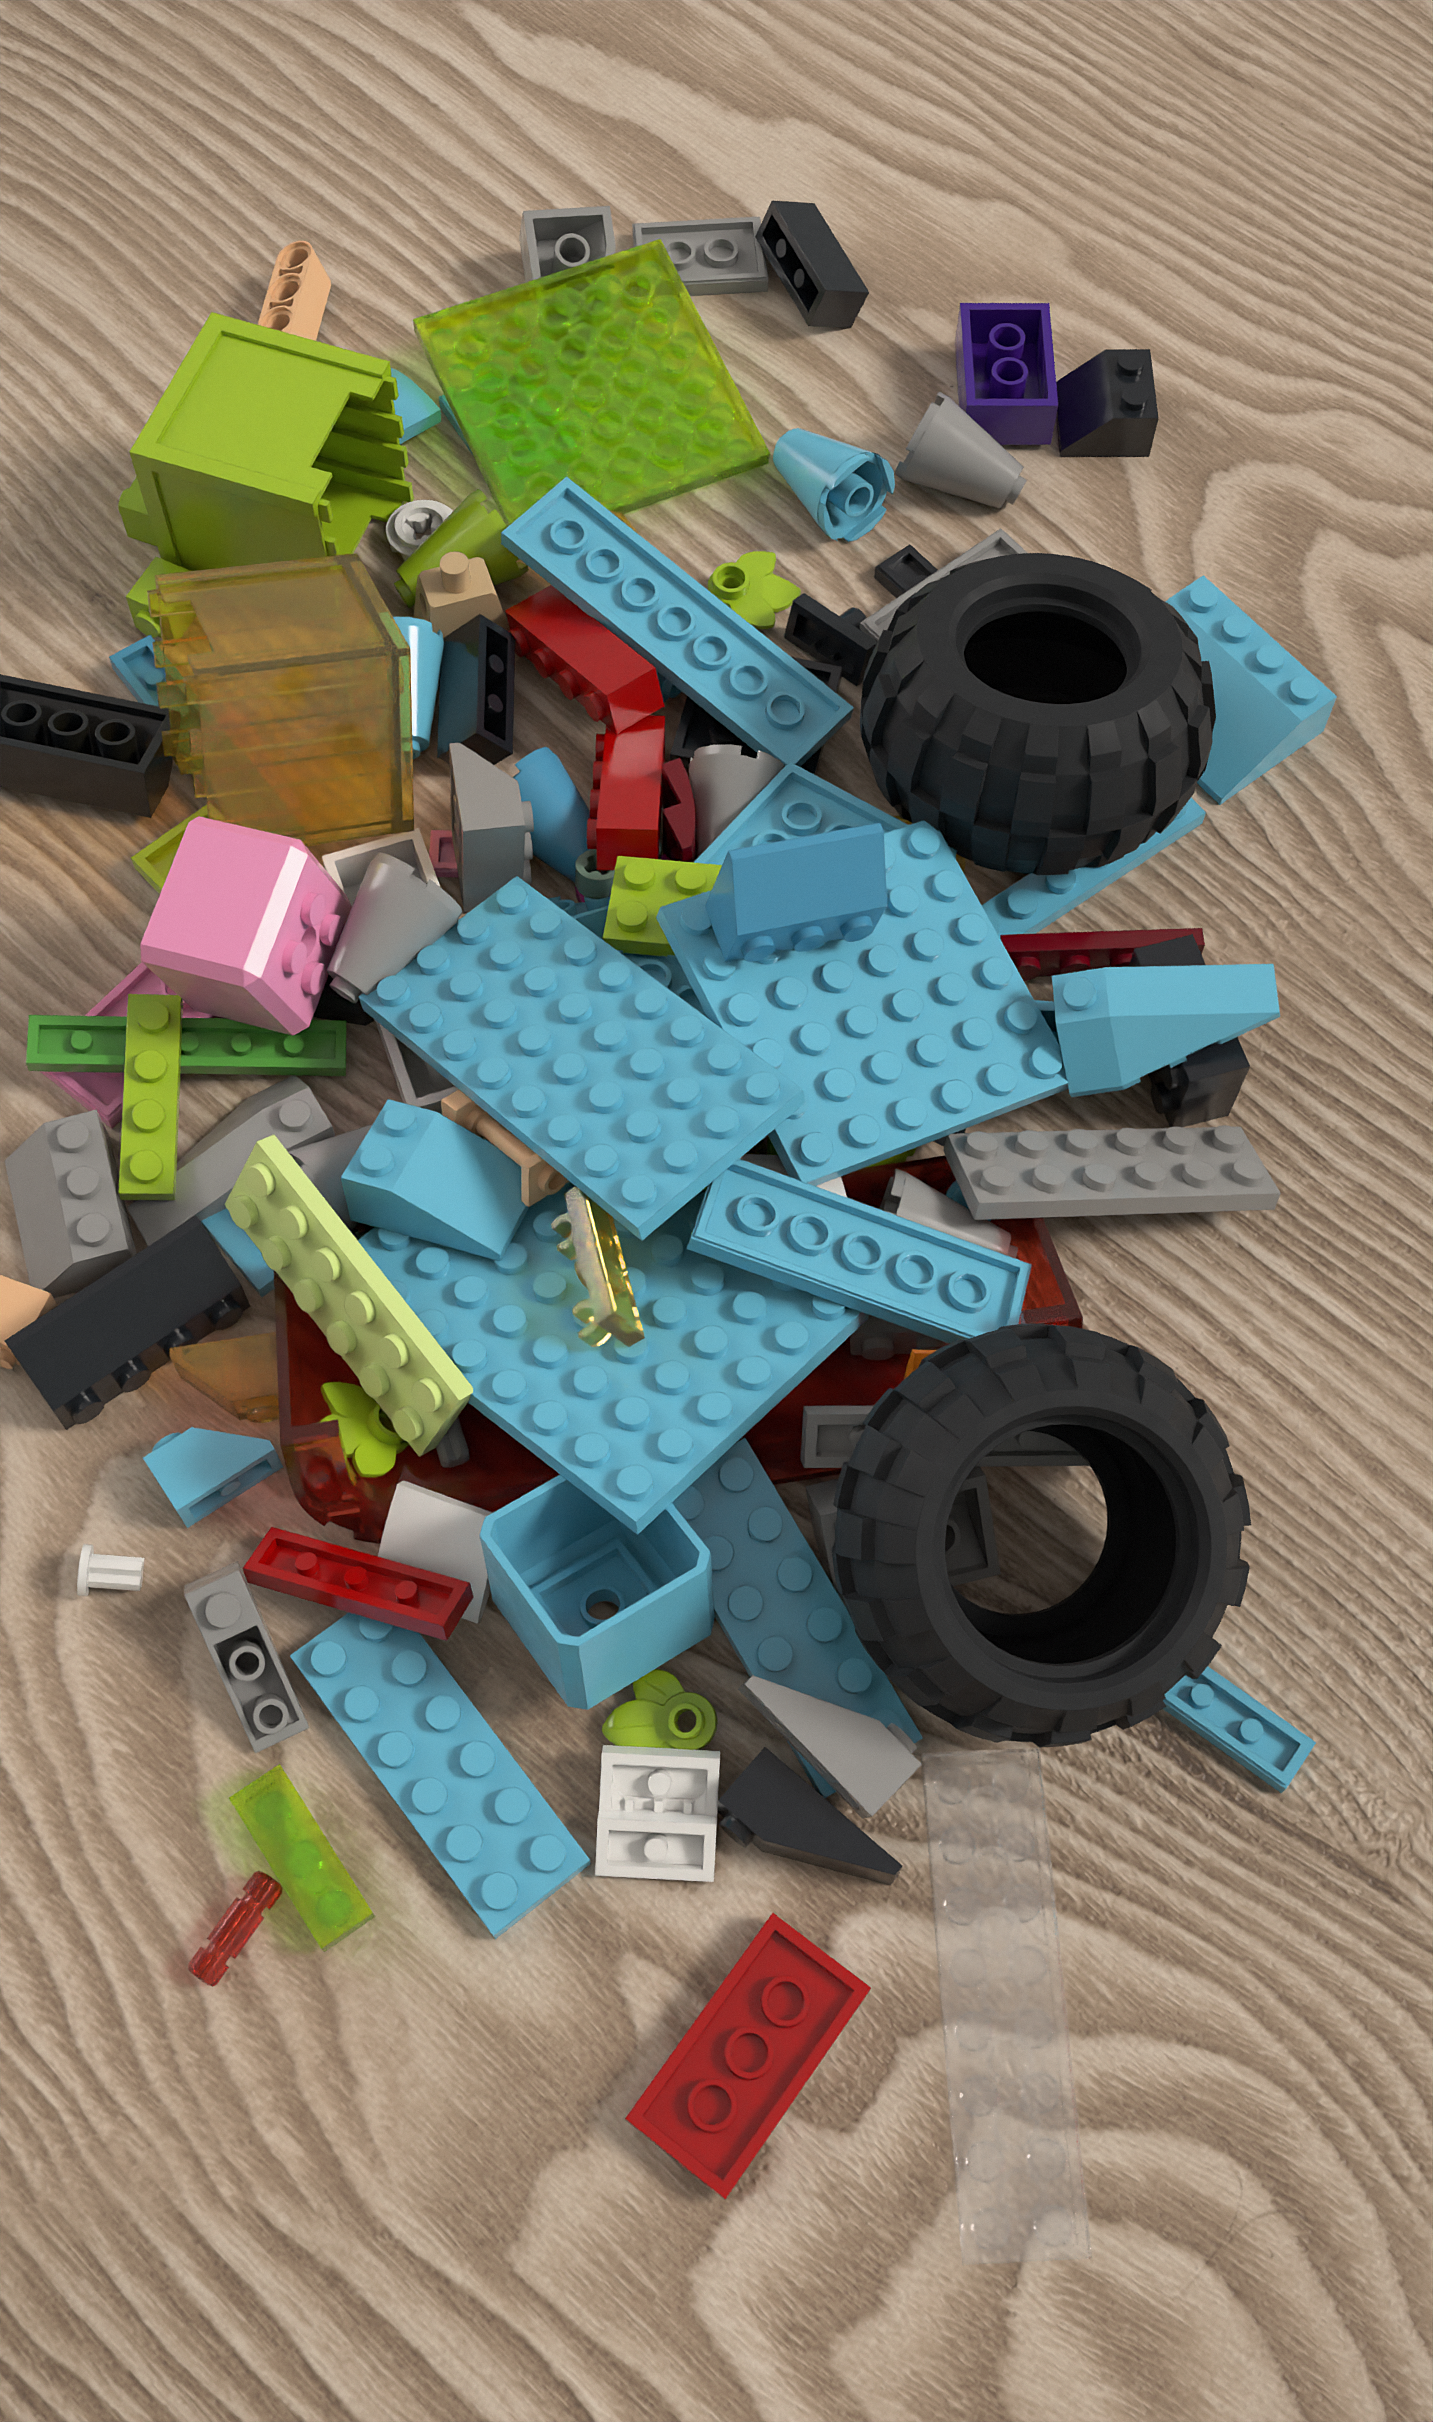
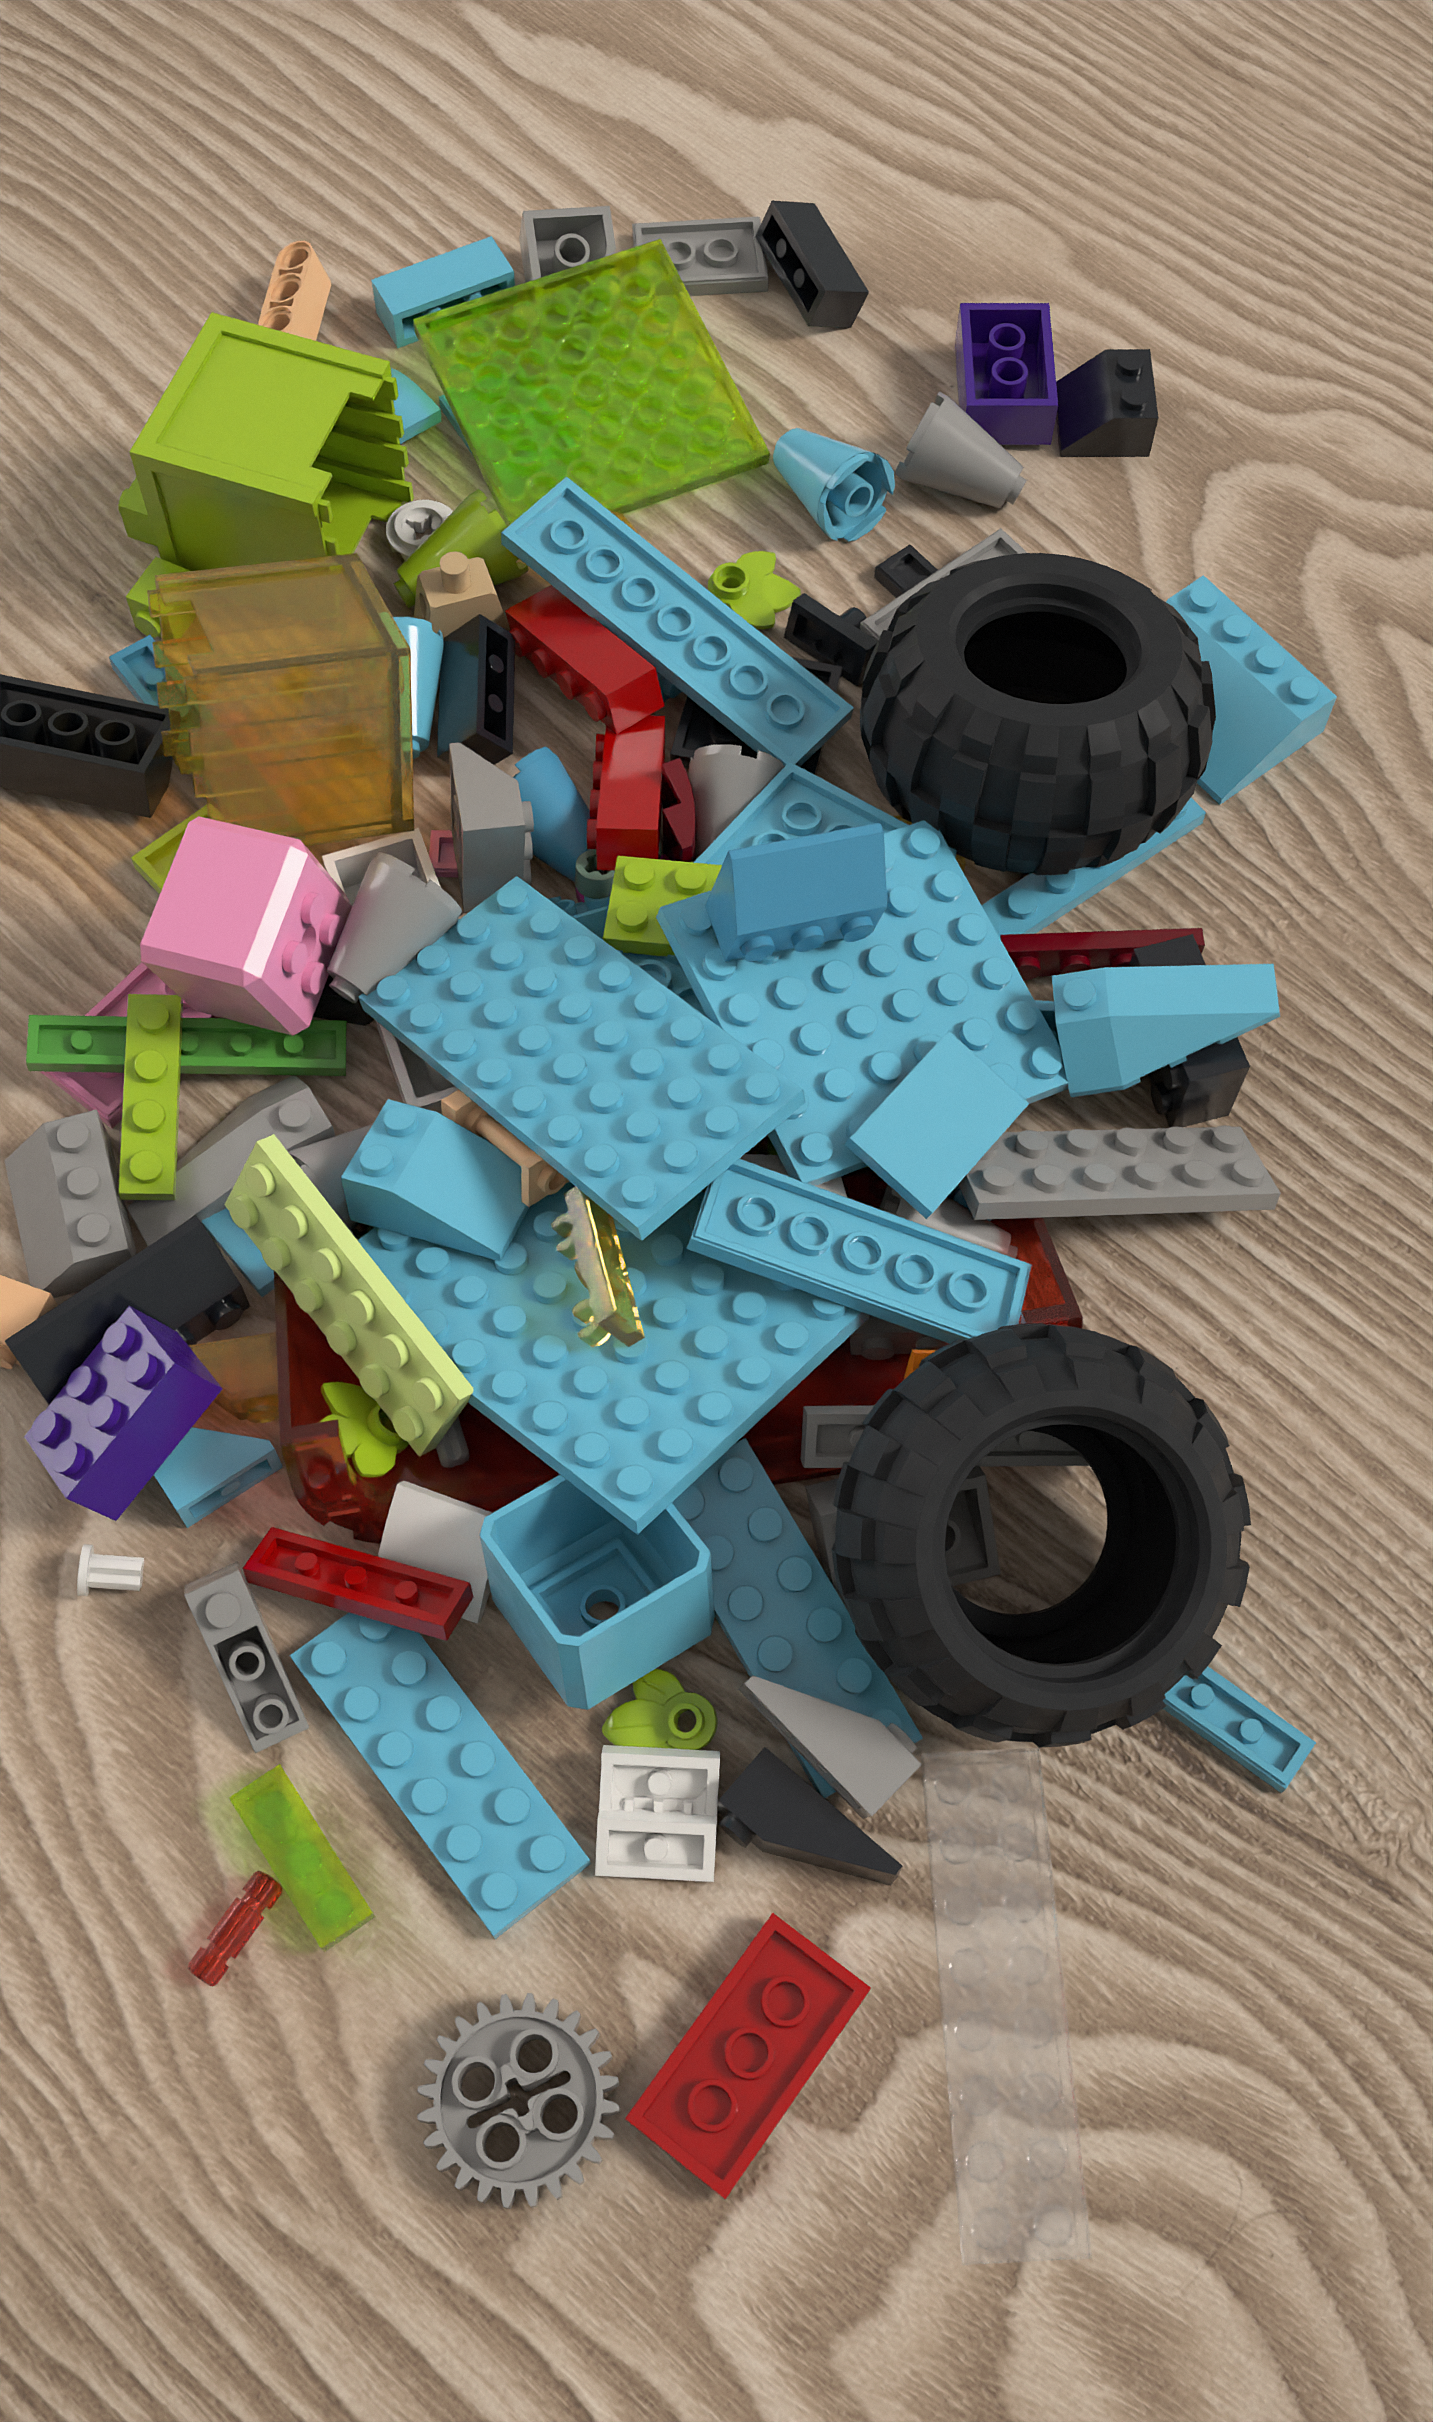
none -> dark purple brick [24,1306,223,1521]
none -> medium azure brick [371,236,517,348]
none -> light grey gear [417,1993,620,2209]
none -> medium azure tile [844,1031,1029,1219]

